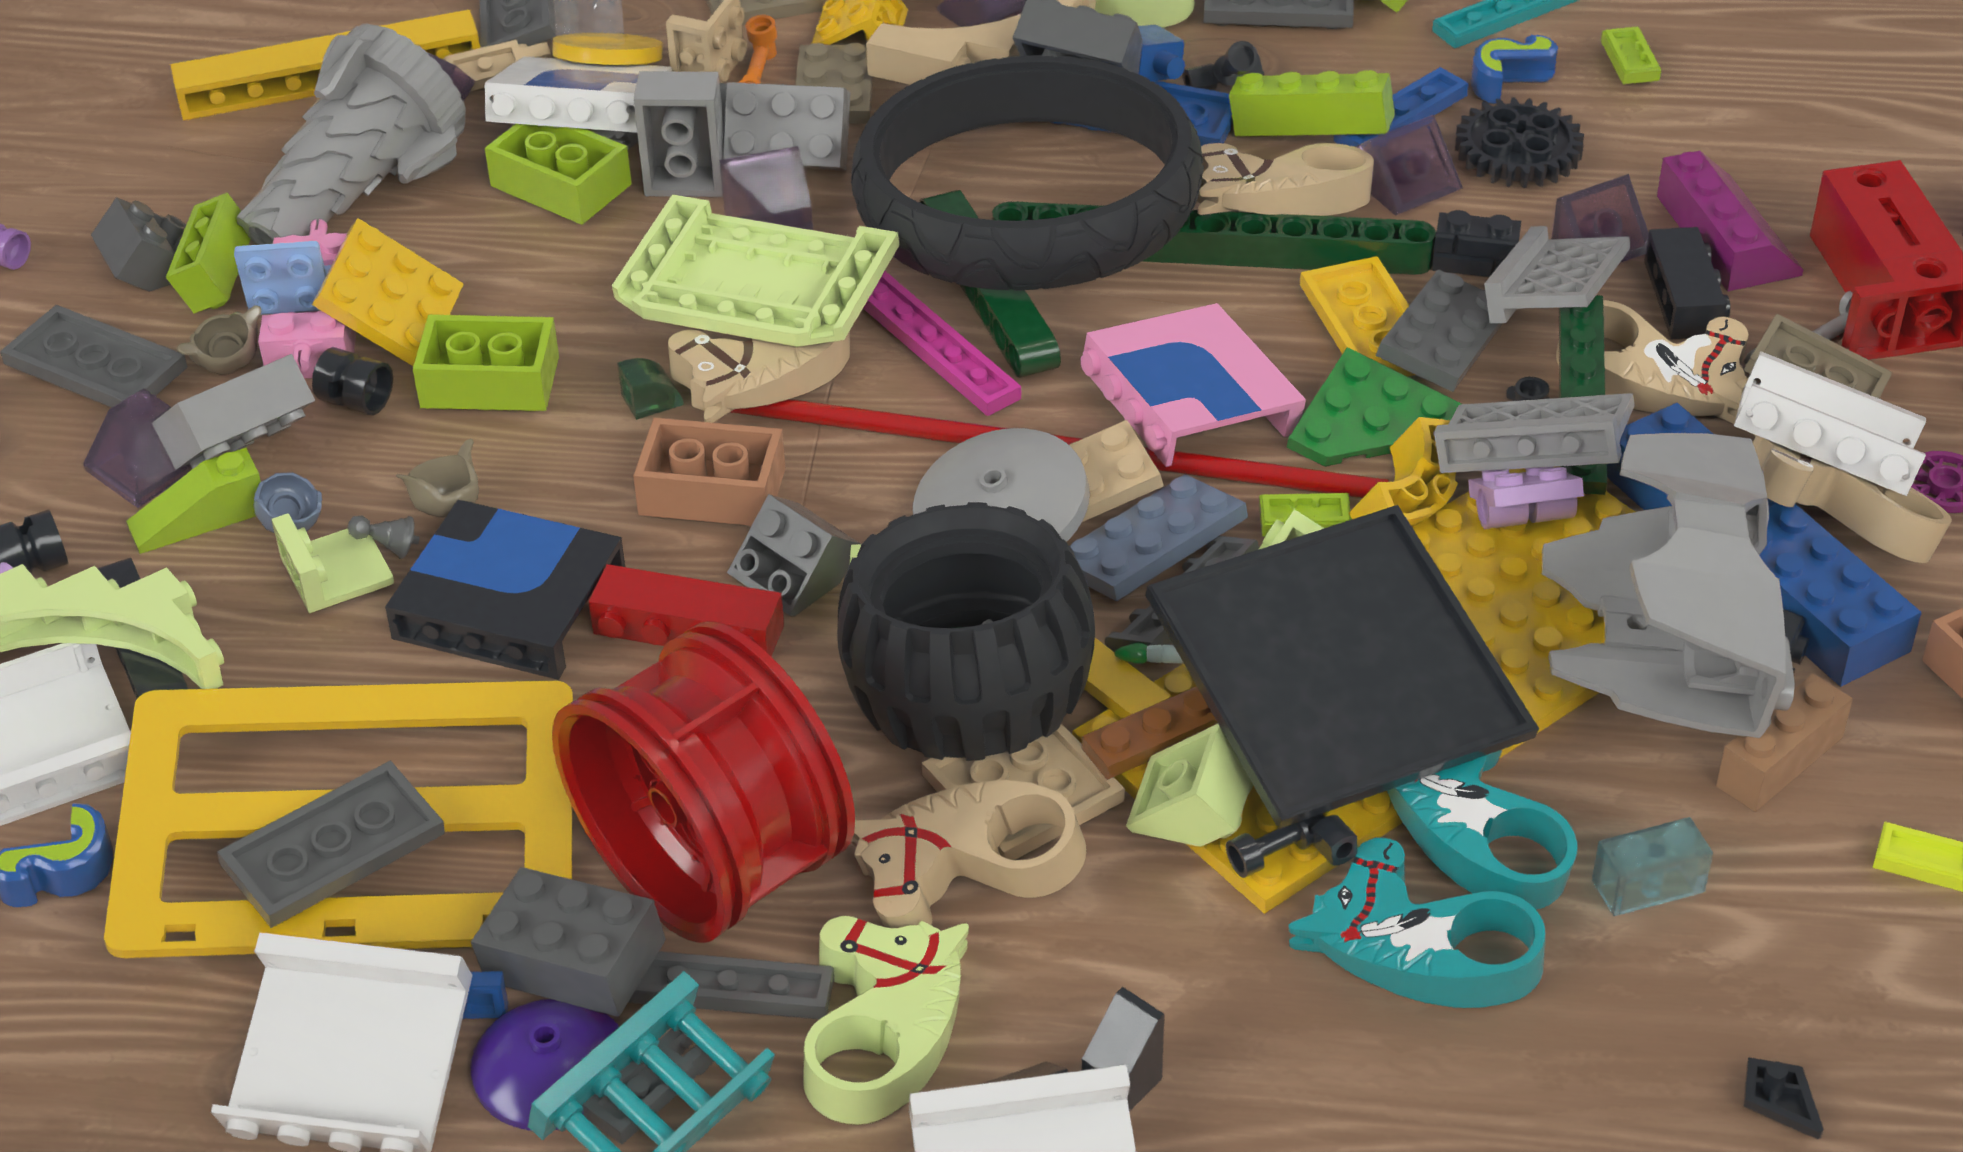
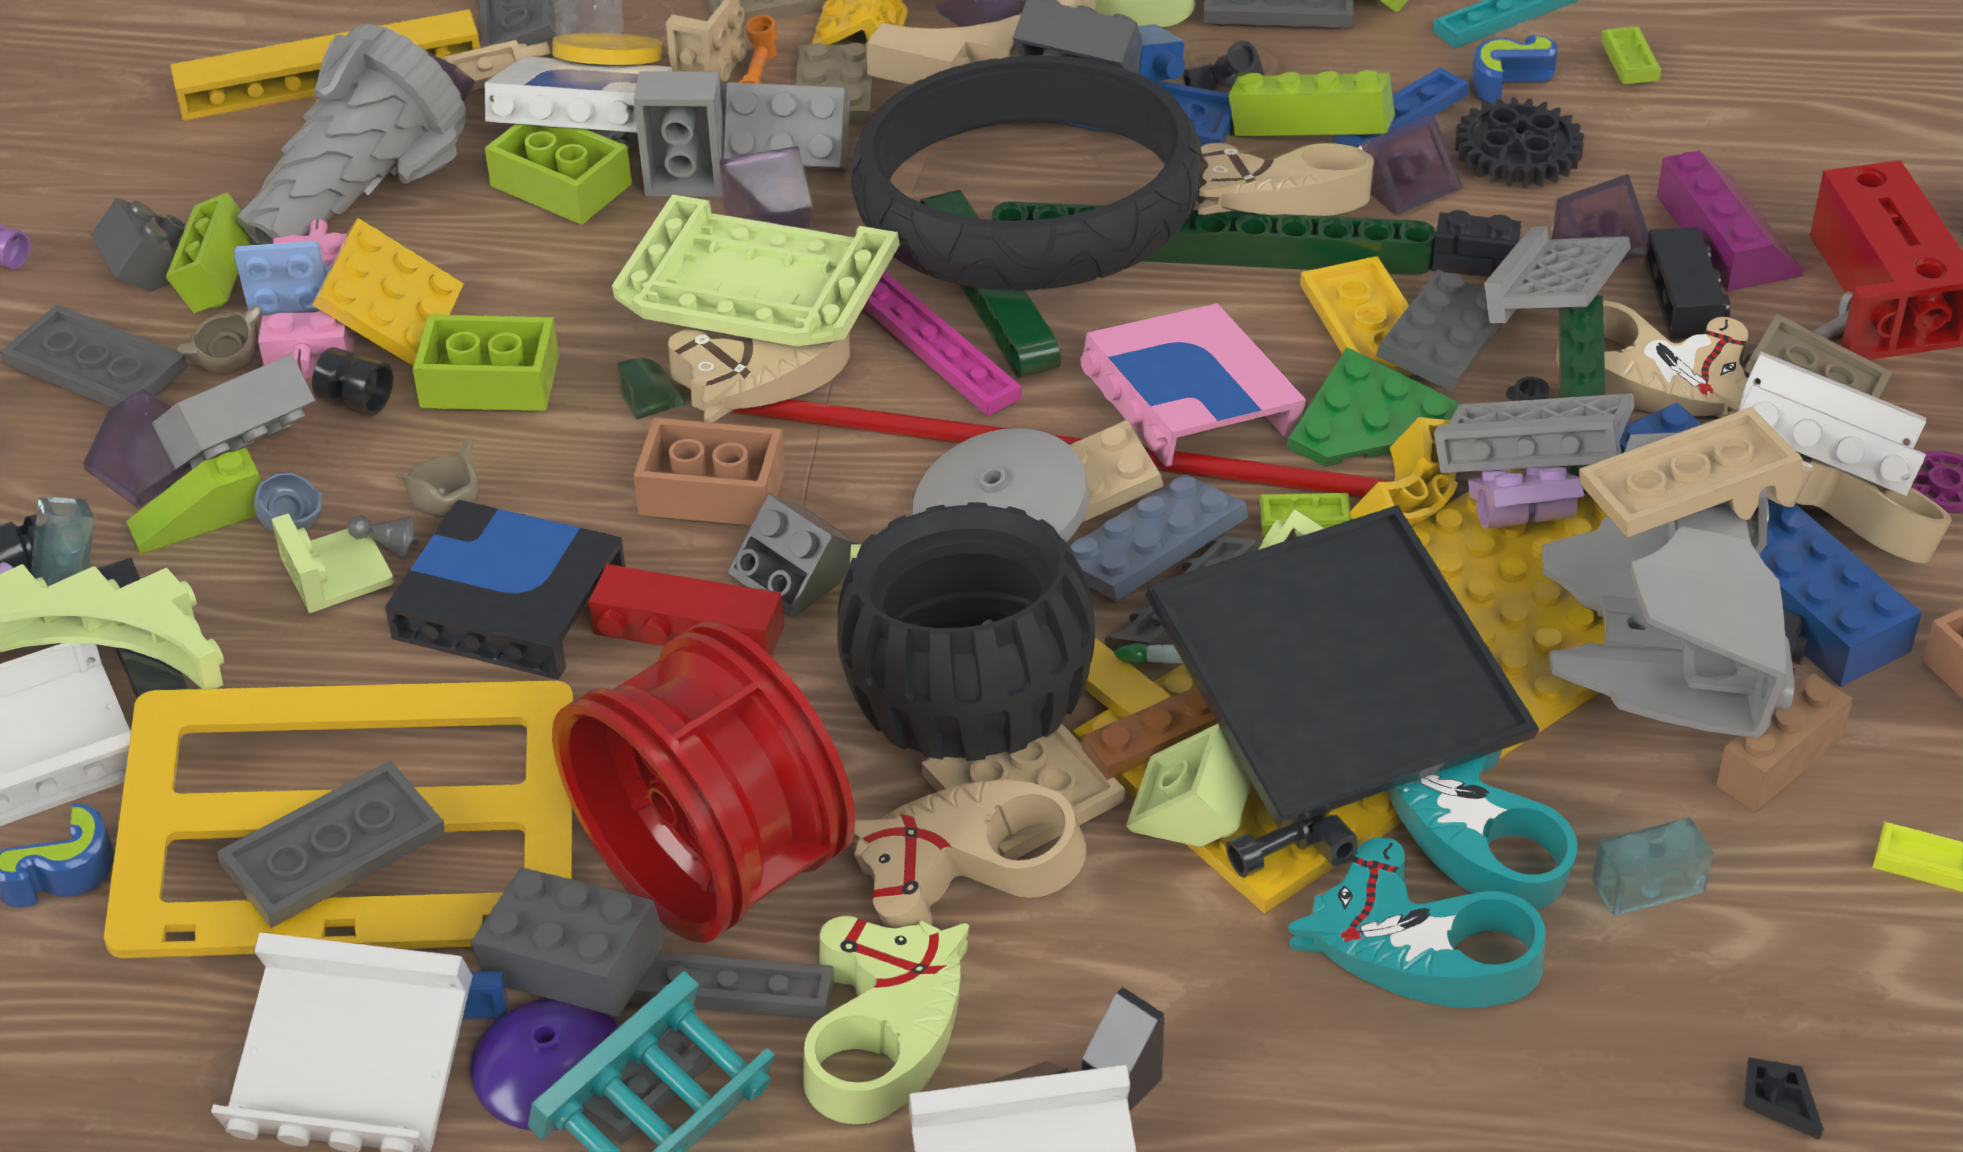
none -> clear light blue brick [31,497,94,586]
none -> tan hinge [1579,407,1803,537]

